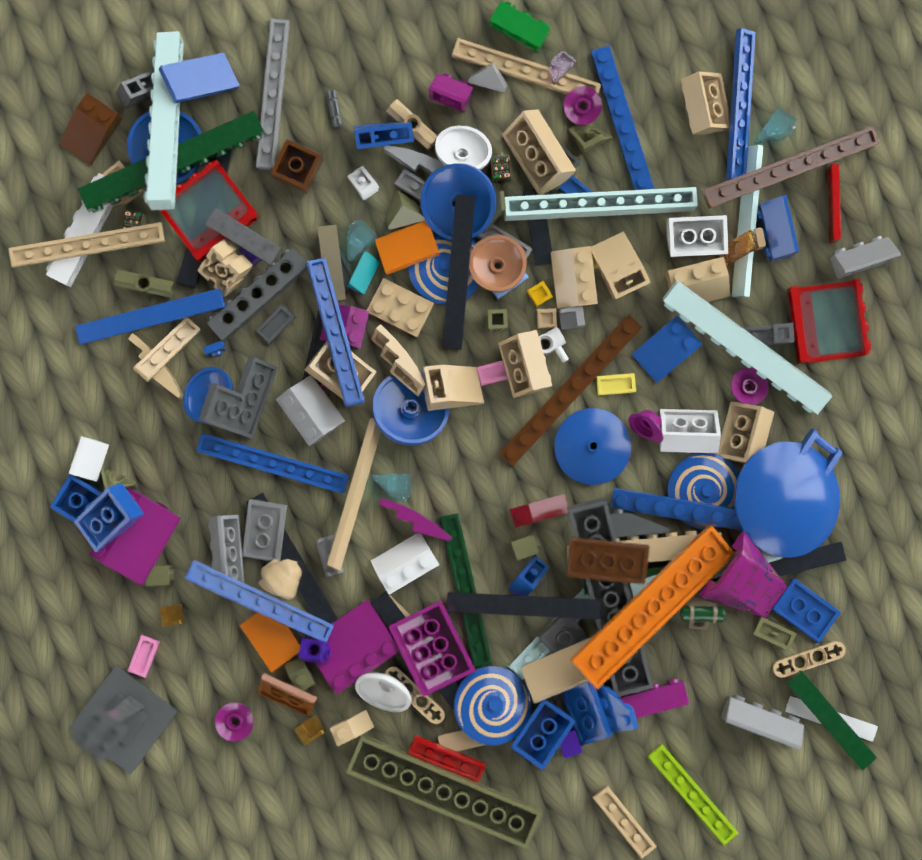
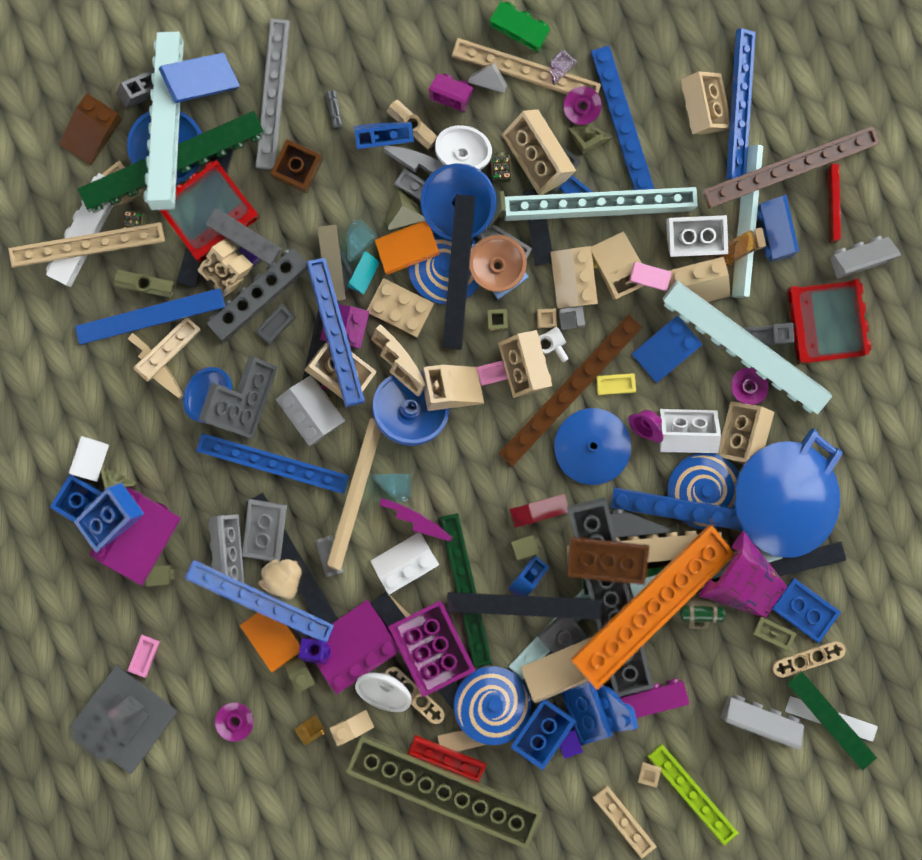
pearl gold panel [160,604,185,627] -> none
blue plate [203,341,227,358] -> none
dark orange tile [257,673,317,717] -> none
white slope [347,166,379,200] -> none
yellow tile [527,281,553,307] -> none
clear light blue slope [754,107,797,145] -> none
none -> bright pink tile [629,262,672,291]
none -> tan tile [638,763,662,788]

